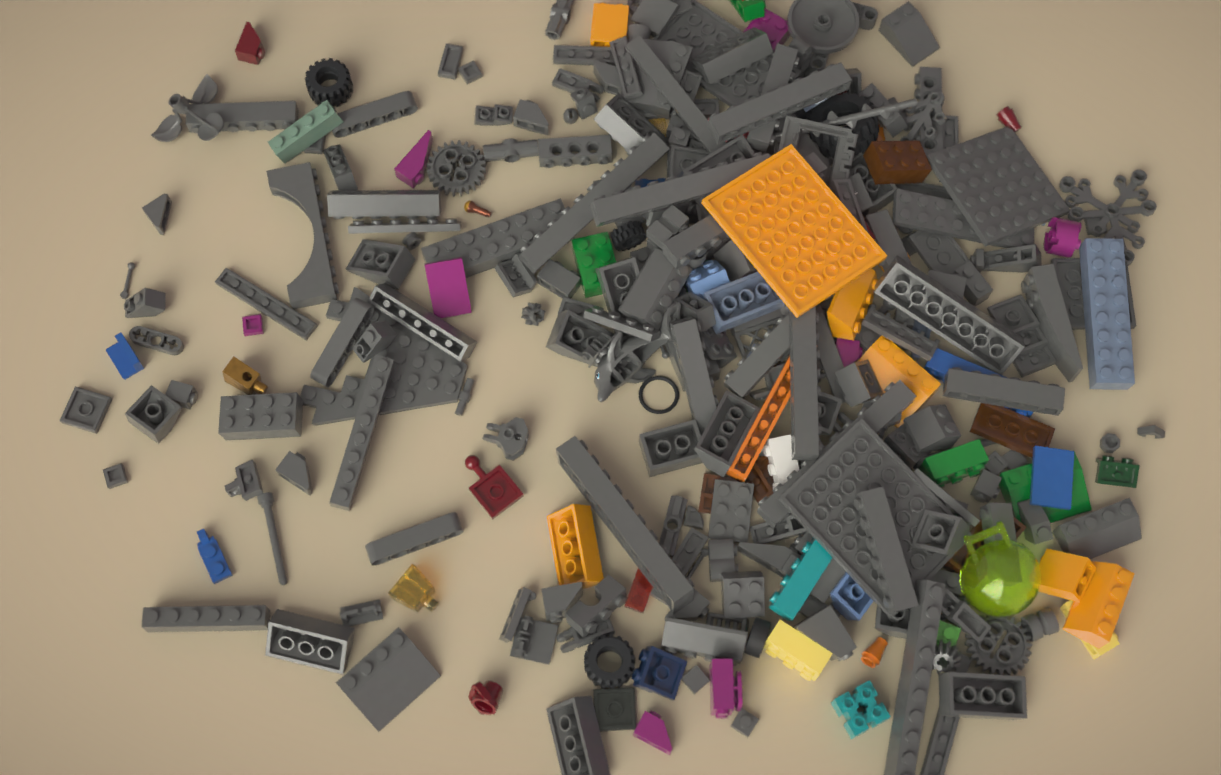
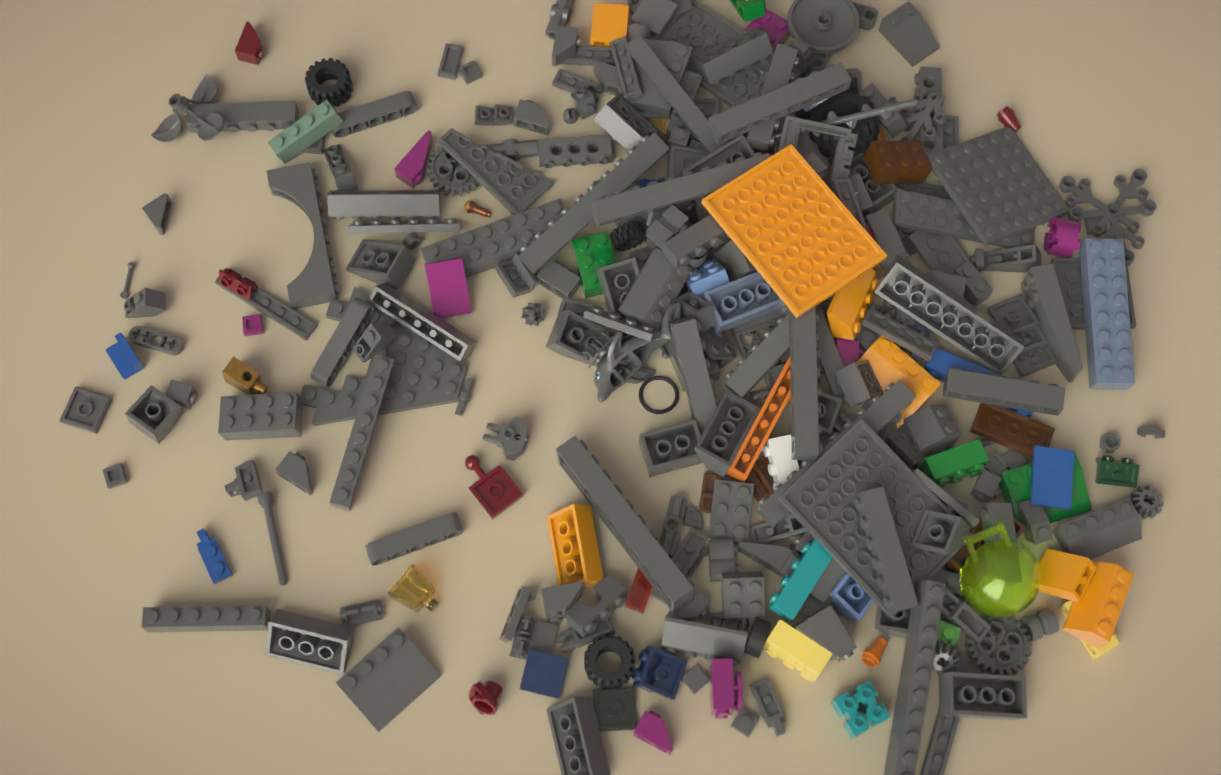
none -> dark red hinge [219,268,258,300]
none -> dark grey wing [438,128,555,215]
none -> dark blue tile [520,649,569,699]
none -> dark grey slope [552,26,581,66]
none -> dark grey hinge [749,677,786,737]
none -> dark grey gear [1130,485,1164,519]

